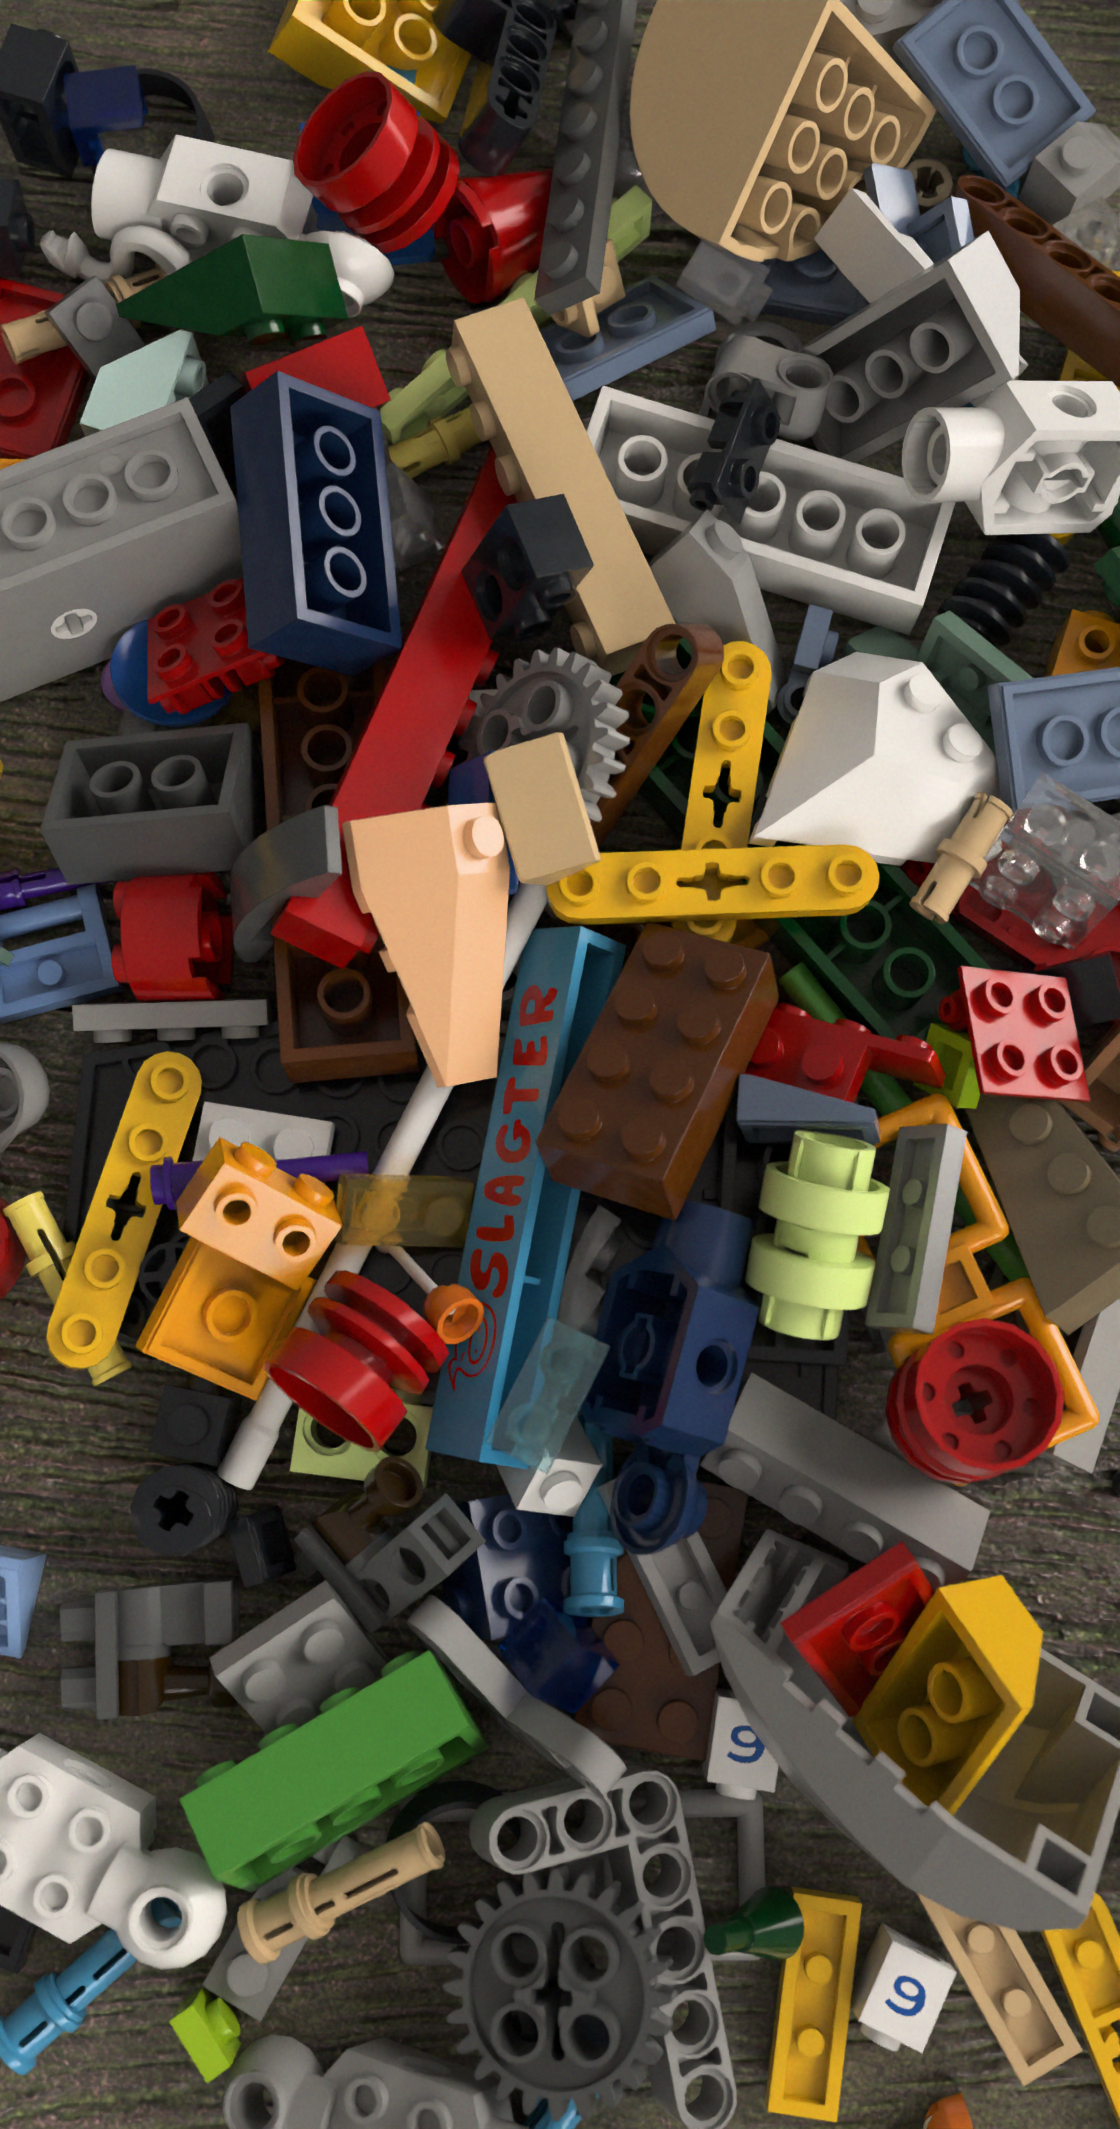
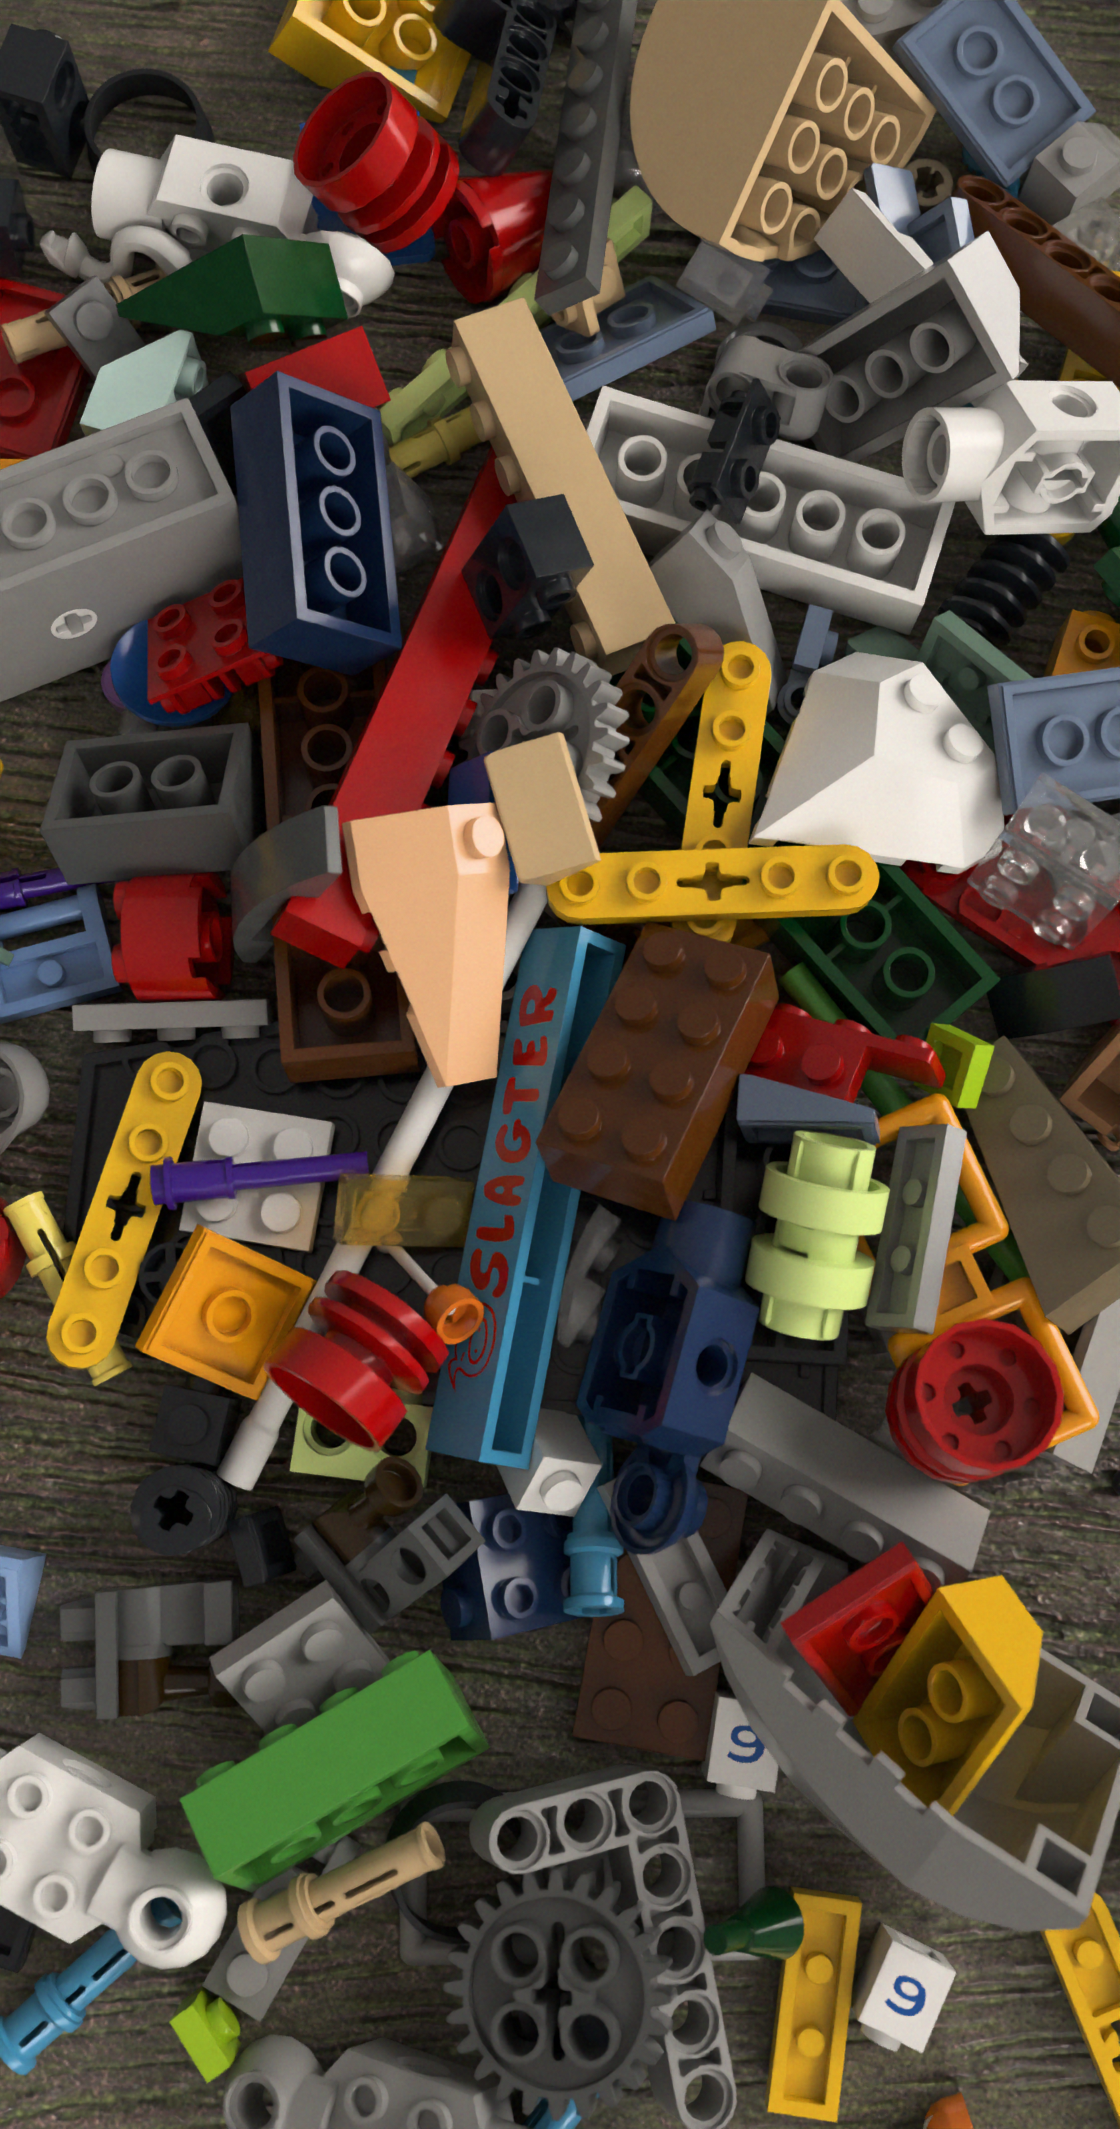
clear blue panel [63,65,148,166] -> none
light orange brick [176,1137,342,1291] -> none
light grey beam [406,1595,627,1798] -> none
clear light blue hinge [485,1316,610,1474] -> none
clear blue panel [497,1598,620,1713] -> none
tan pin [909,792,1013,925] -> none
tan plate [914,1891,1083,2087] -> none
hinge [938,966,1090,1102] -> none

